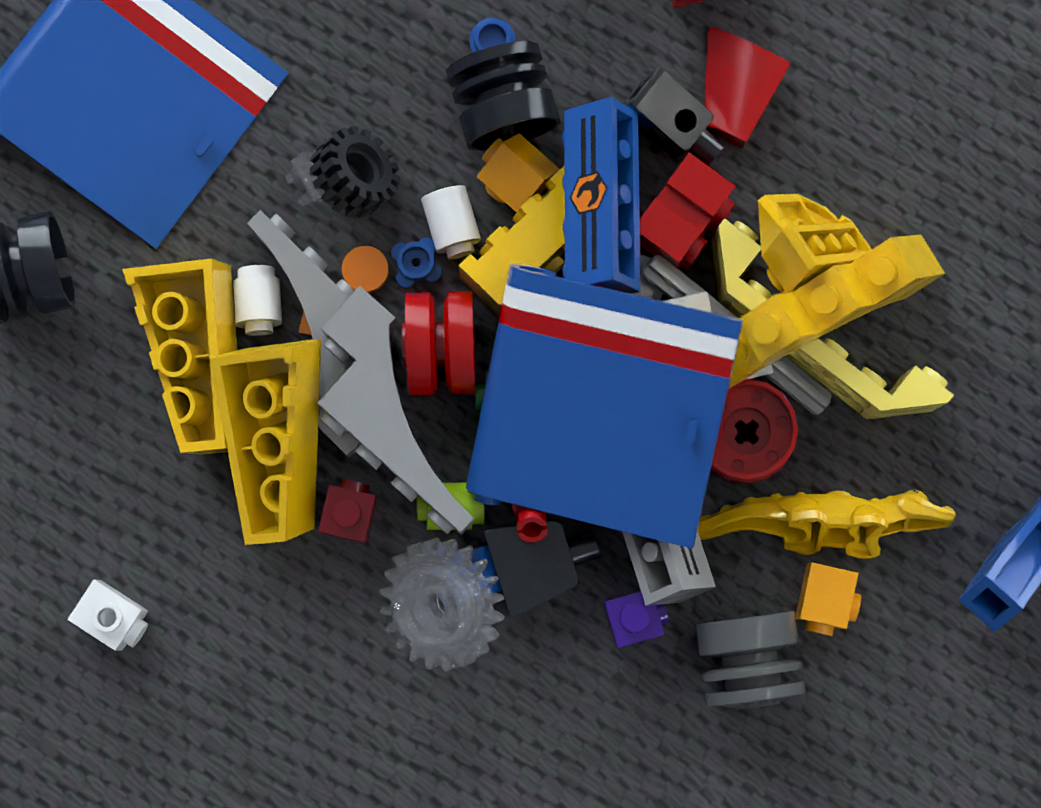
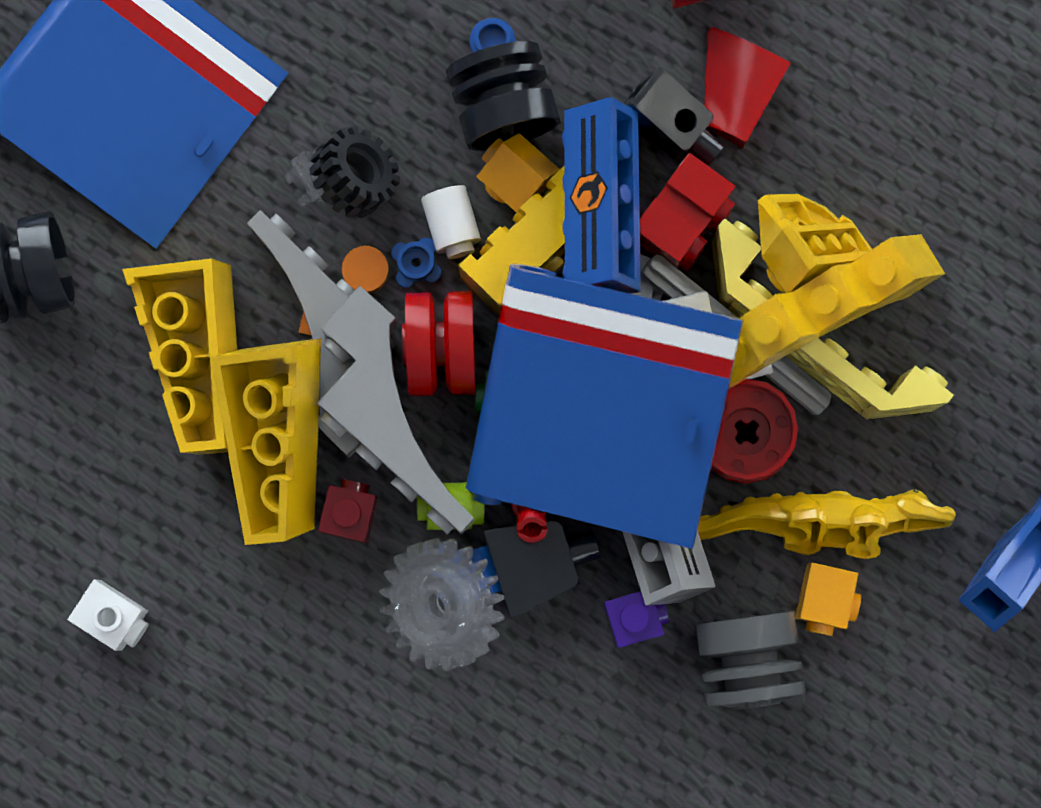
white brick [233,265,282,336] -> none

